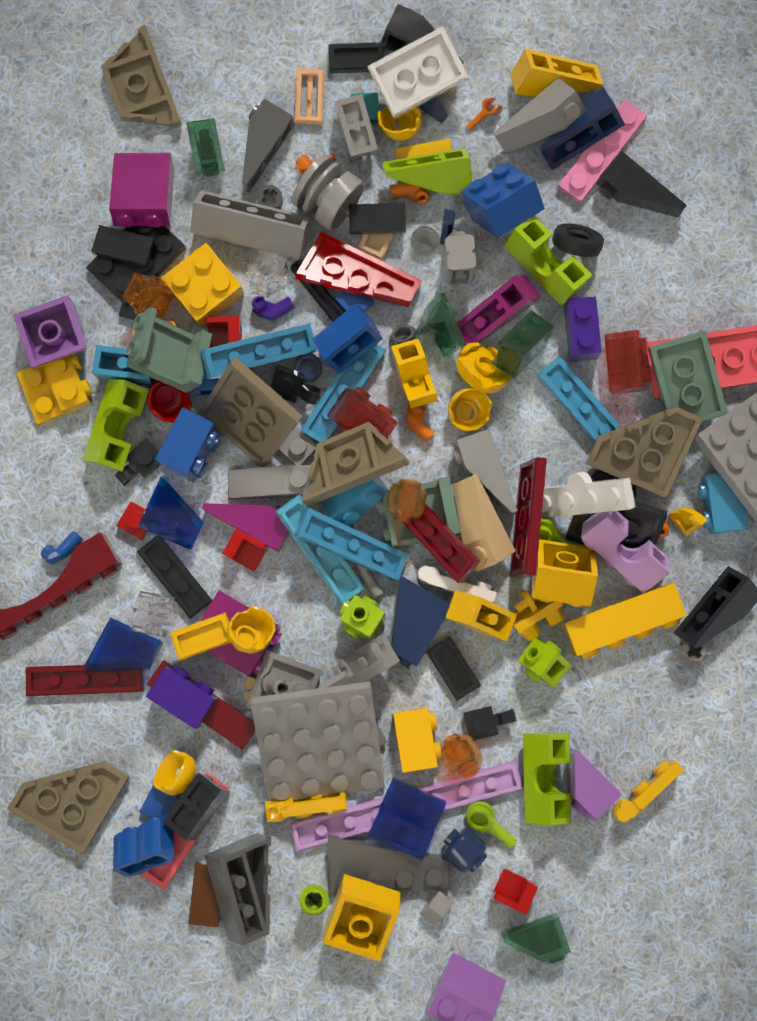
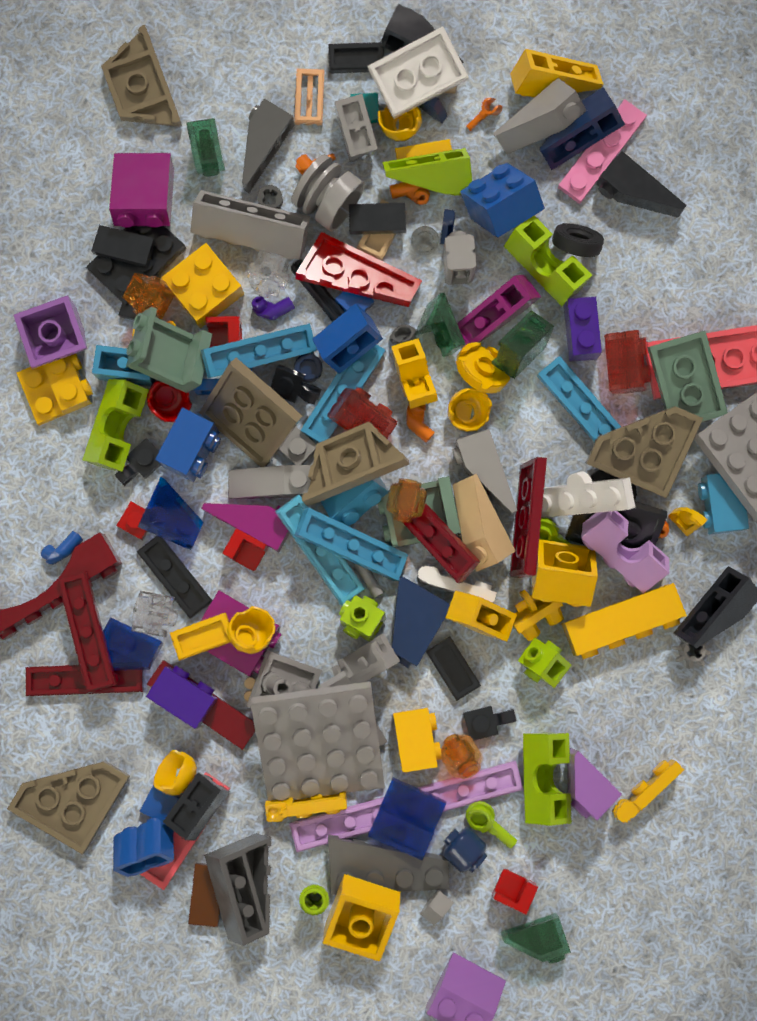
none -> dark red tile [57,571,117,693]

